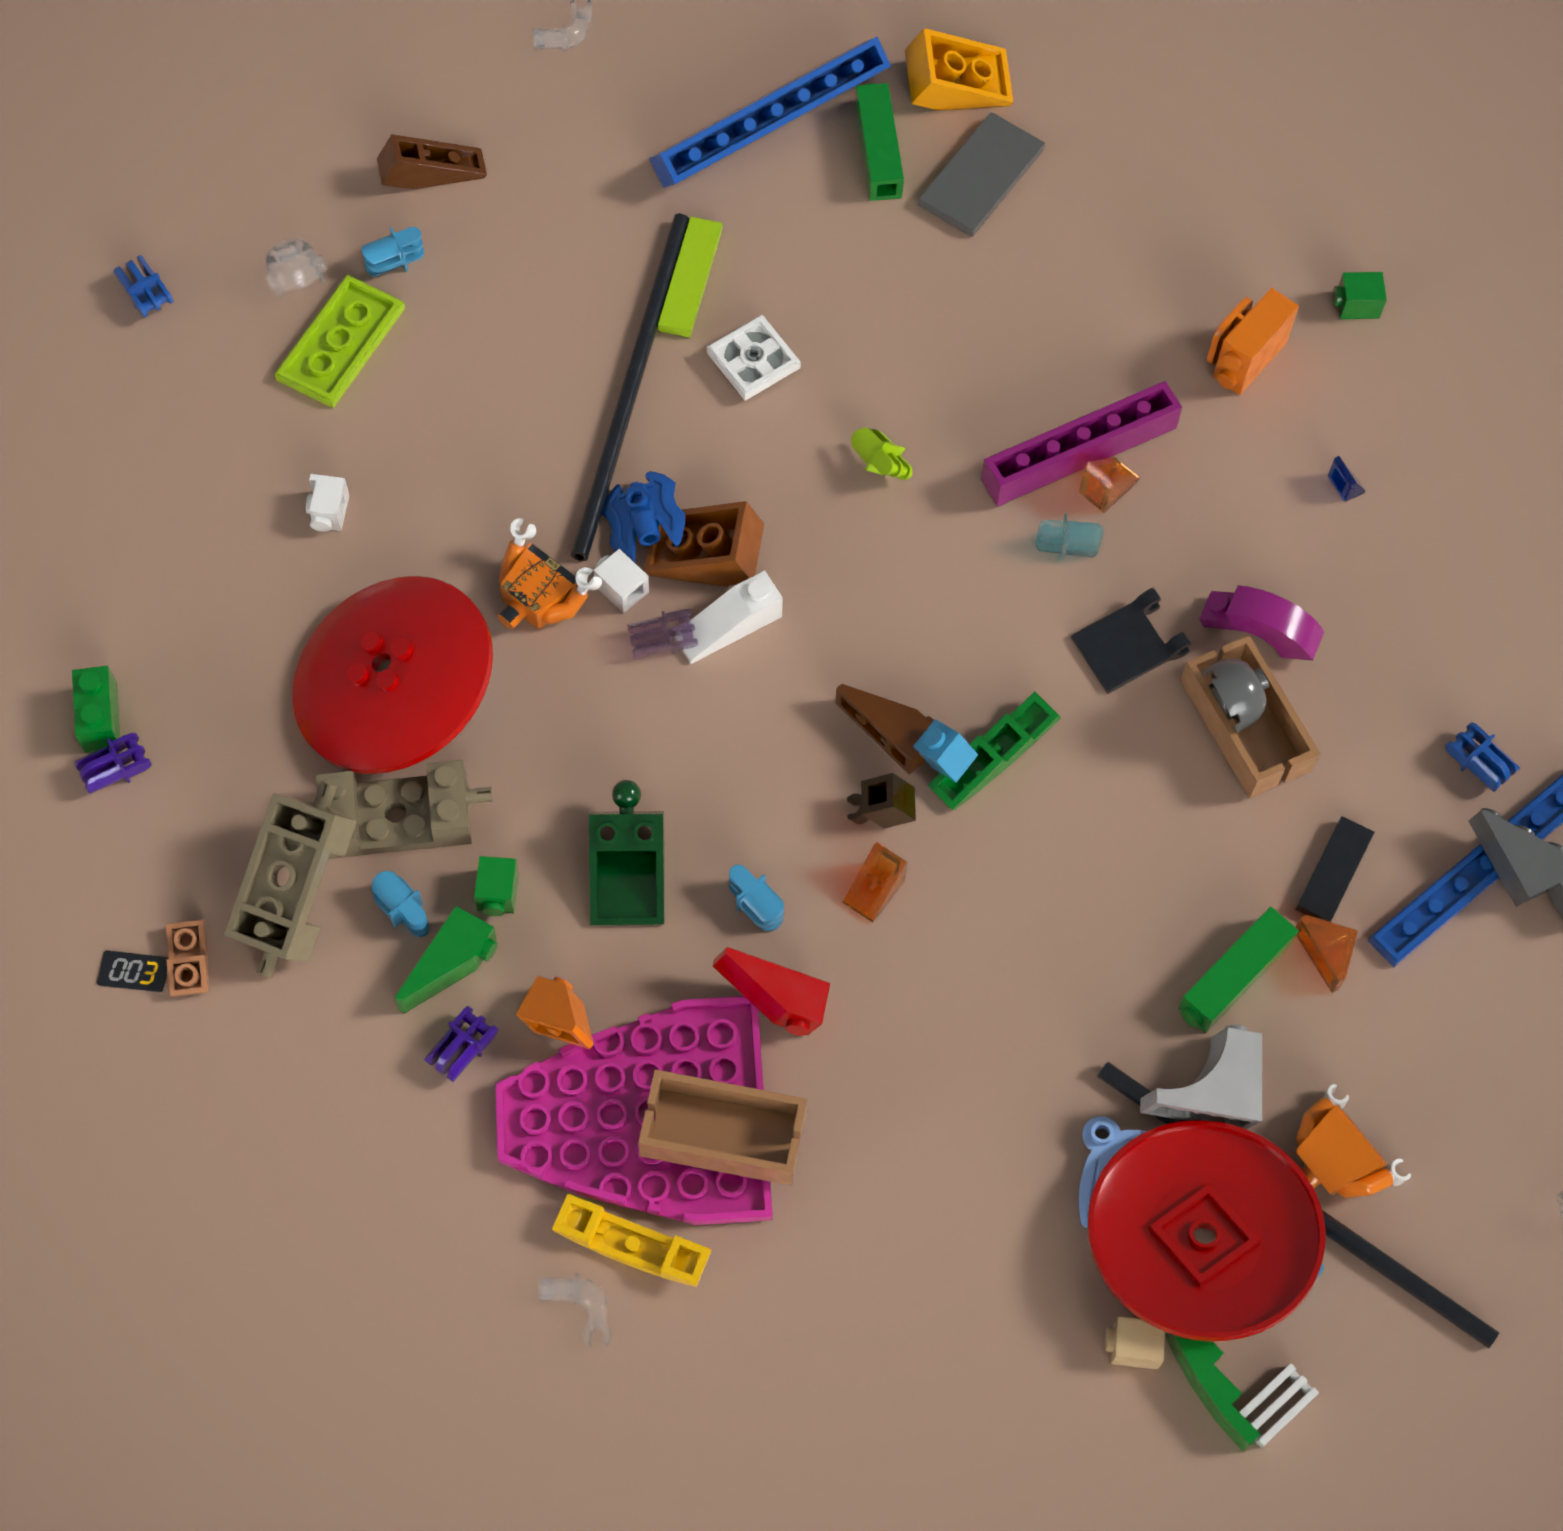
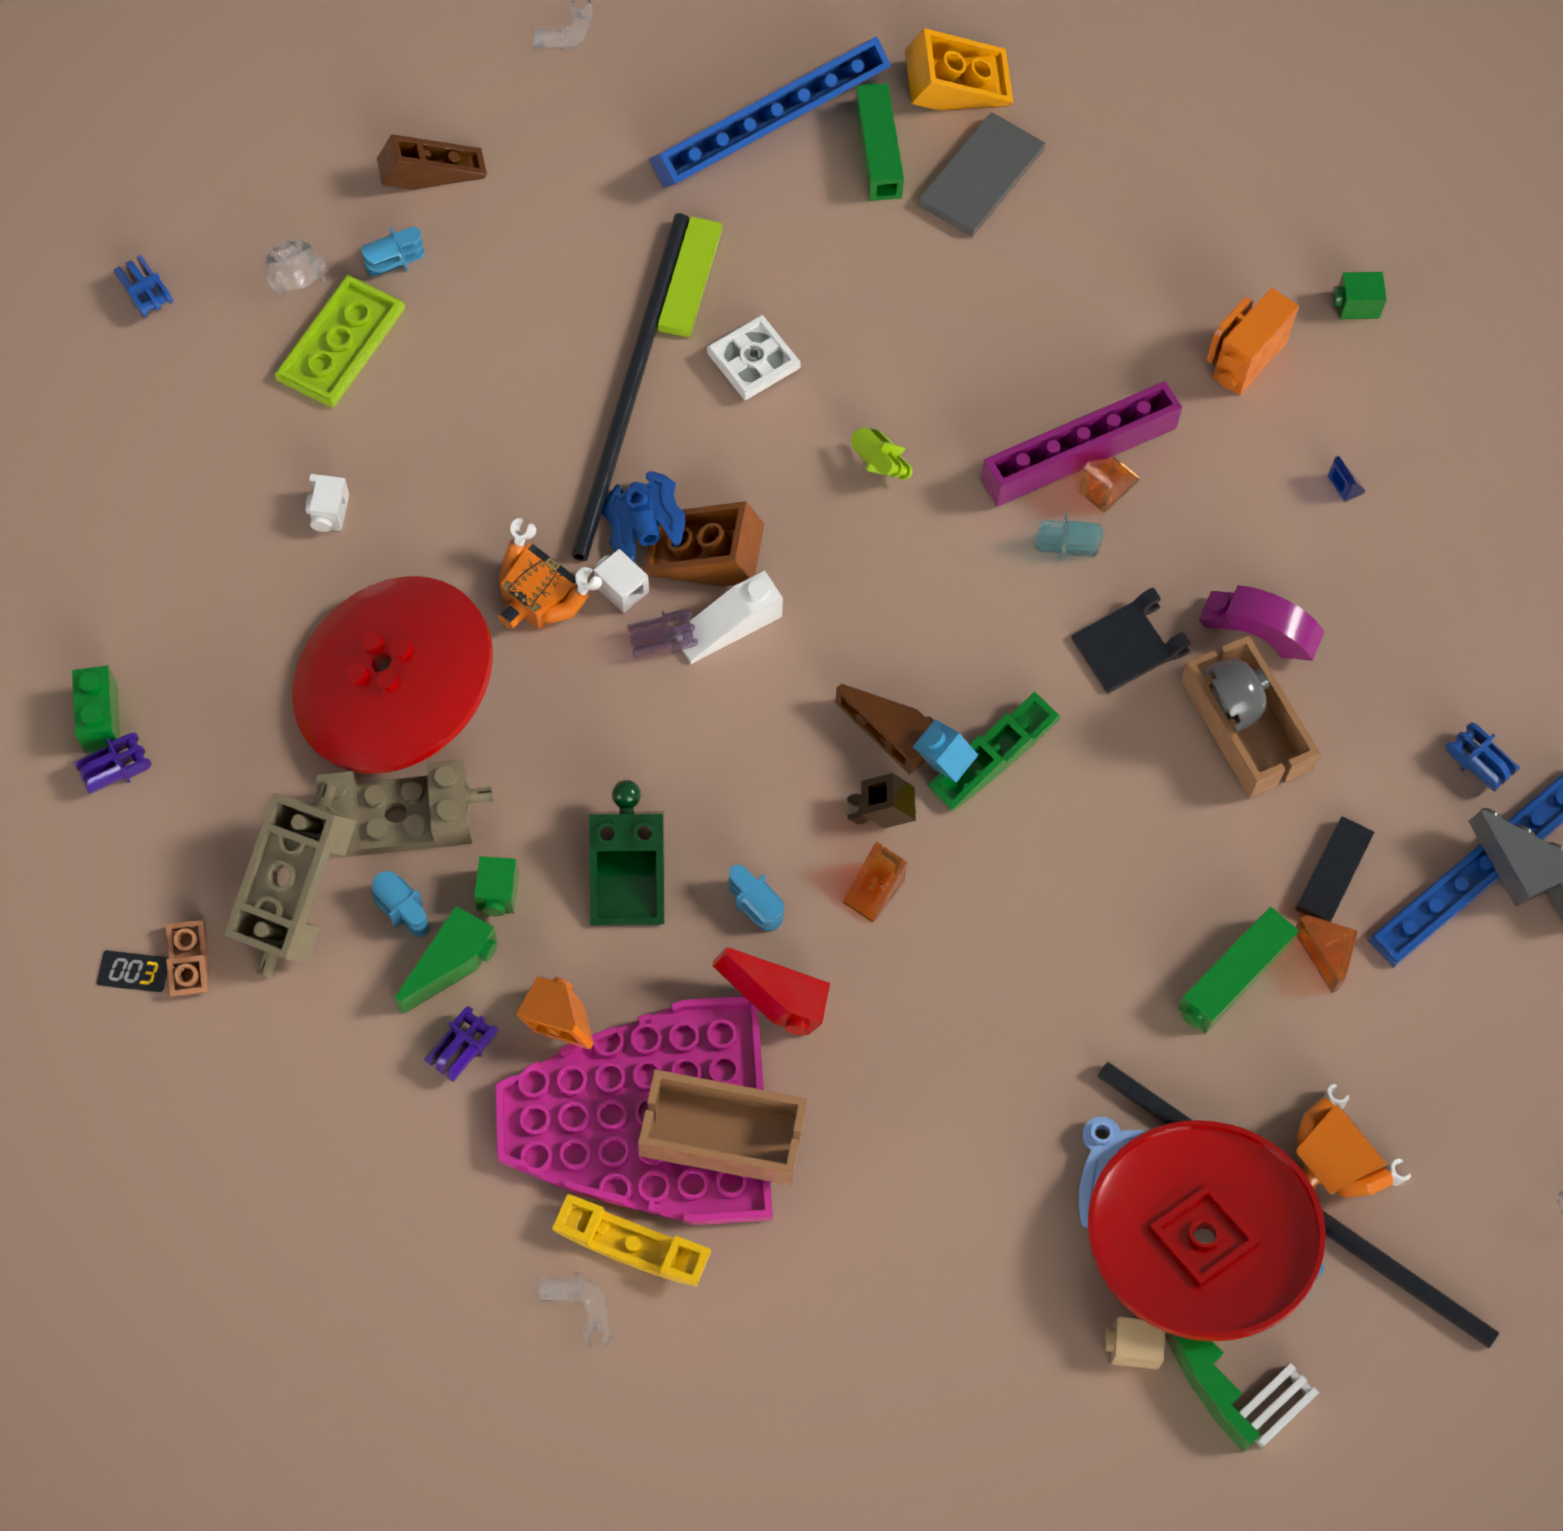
light grey arch [1140,1025,1262,1129] -> none

